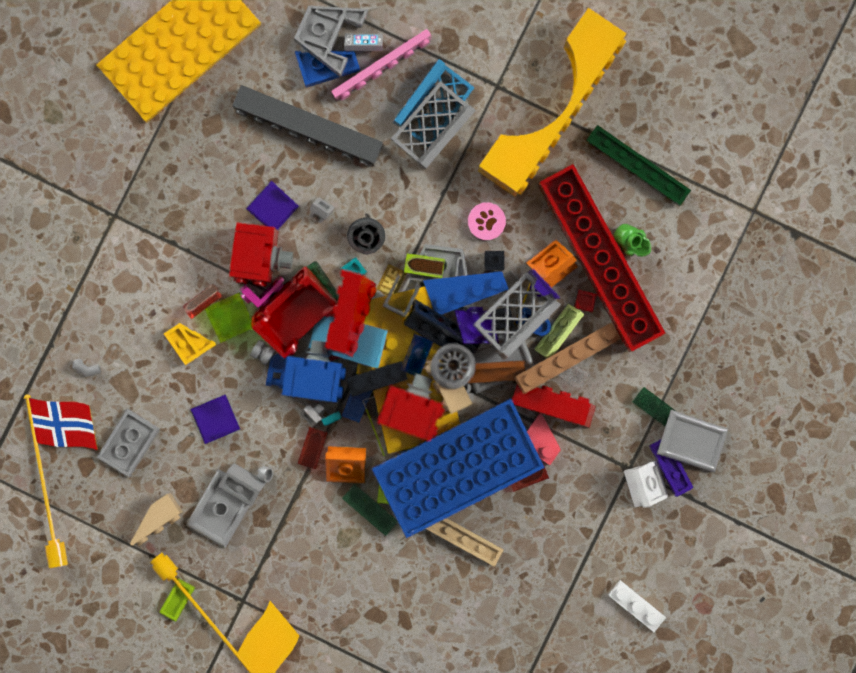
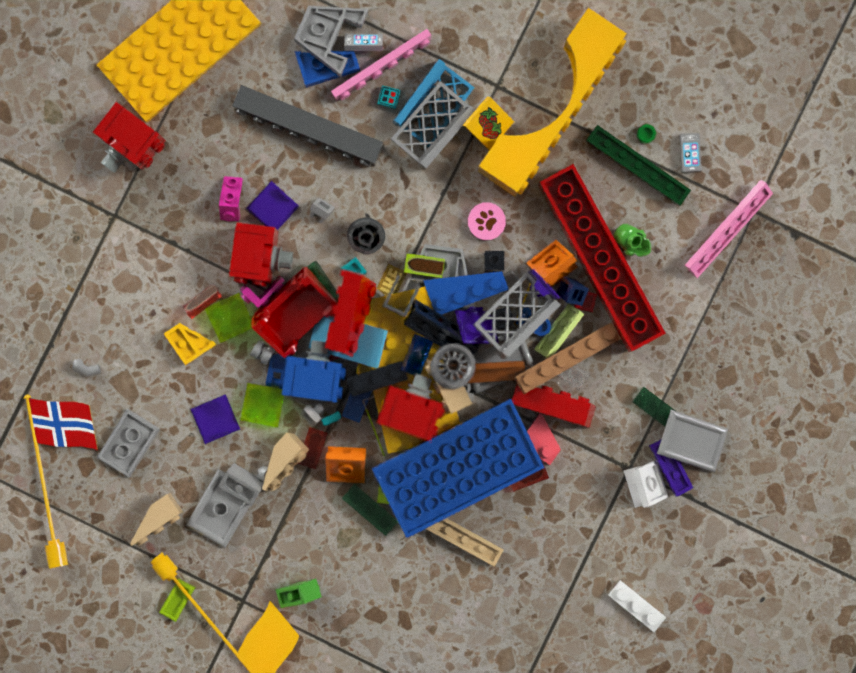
none -> red piece [93,102,166,173]
none -> dark pink bracket [219,176,243,222]
none -> clear neon green plate [240,383,285,428]
none -> tan slope [262,433,309,491]
none -> bright green slope [276,579,322,608]
none -> teal tile [377,85,401,110]
none -> yellow tile [463,96,514,150]
none -> dark blue brick [556,276,589,306]
none -> green tile [636,124,656,144]
none -> tile [679,133,702,173]
none -> bright pink plate [685,180,773,278]

